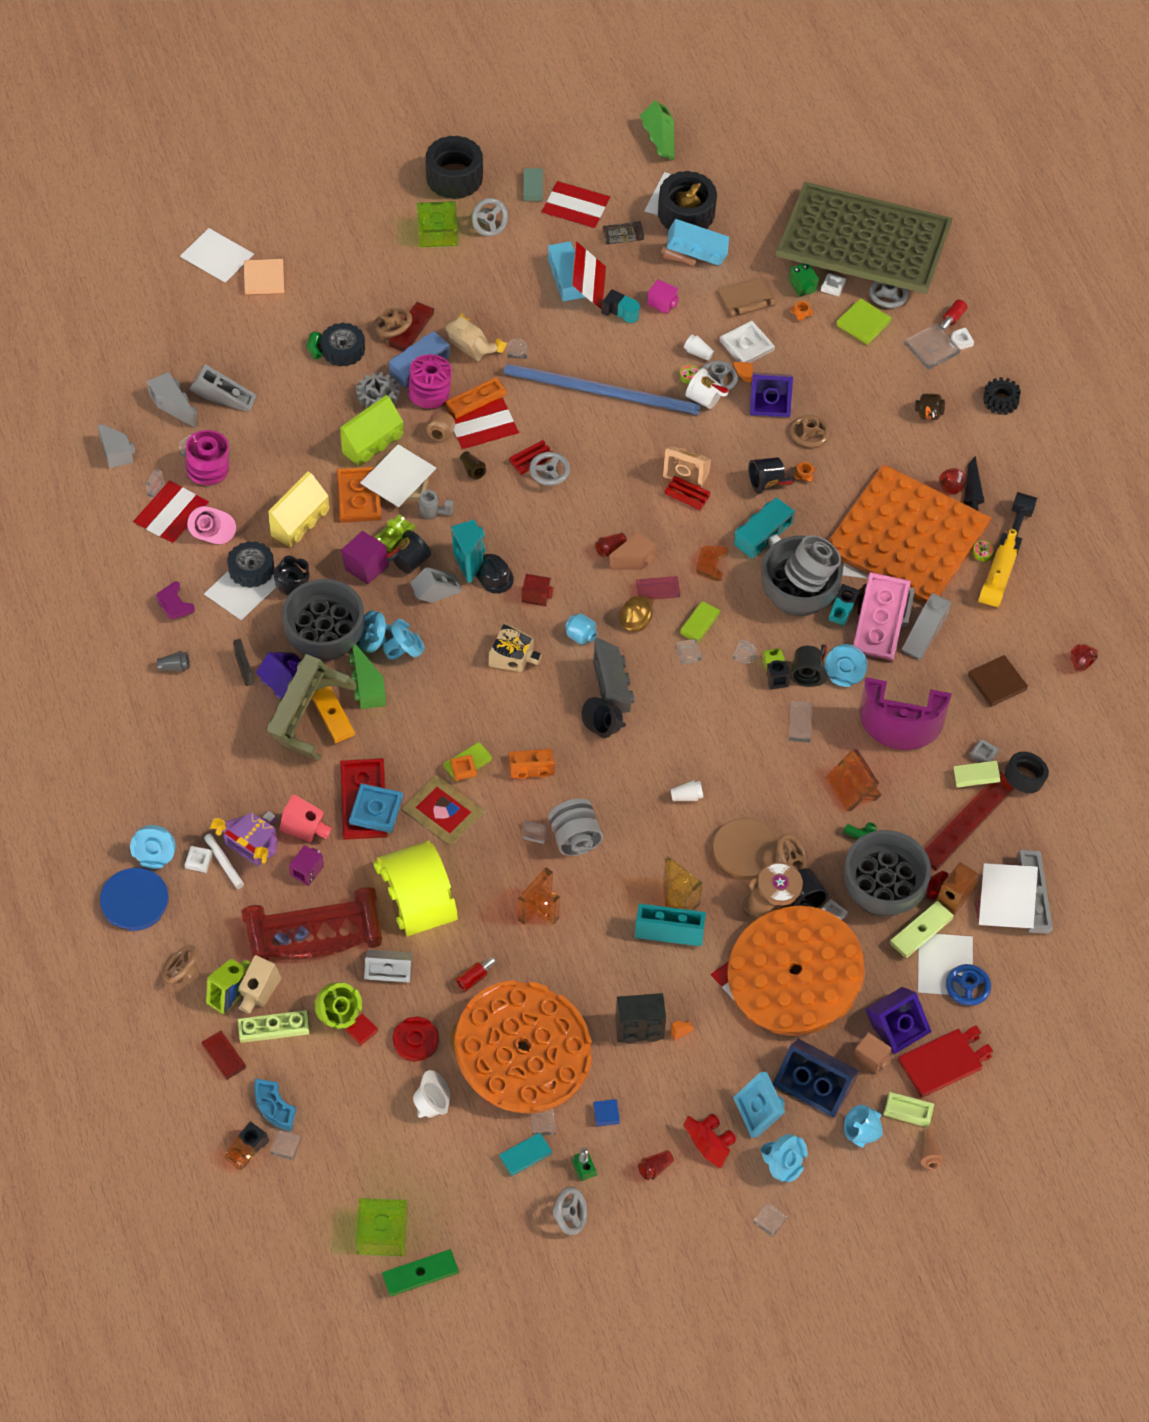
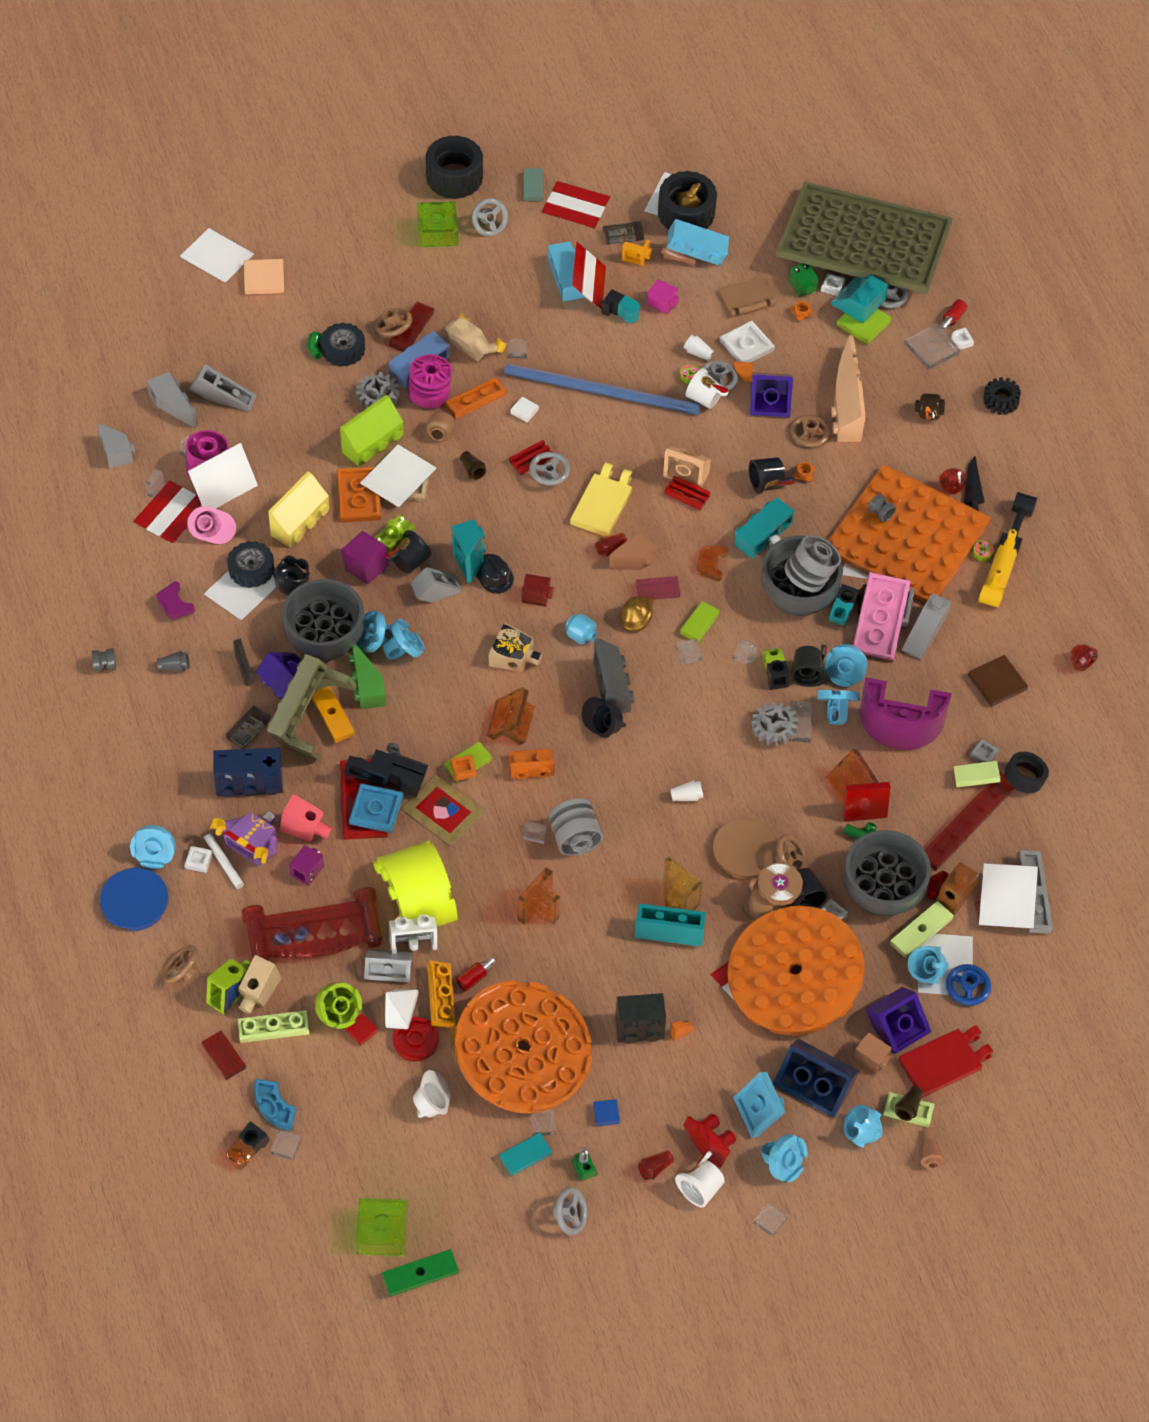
light grey piece [419,490,453,520] -> none
red sticker [448,398,519,450] -> none
bright green slope [639,100,675,161] -> none
none -> dark grey wheel [92,648,116,672]
none -> white sticker [188,443,258,509]
none -> dark blue piece [213,747,283,797]
none -> clear smoke tile [226,705,271,749]
none -> black plate [344,742,429,797]
none -> white slope [385,989,419,1029]
none -> white window [389,915,437,954]
none -> light orange tile [427,960,456,1028]
none -> clear orange bracket [486,687,535,745]
none -> white tile [511,397,539,423]
none -> light yellow tile [570,462,632,538]
none -> light orange bracket [621,239,653,266]
none -> white hat [675,1151,725,1208]
none -> light grey gear [751,701,799,746]
none -> medium azure tile [817,690,860,725]
none -> teal slope [831,275,888,323]
none -> light nougat wedge [831,335,866,442]
none -> red tile [843,782,891,822]
none -> dark grey wheel [867,494,897,522]
none -> dark brown cone [895,1086,923,1121]
none -> medium azure helmet [907,946,949,984]

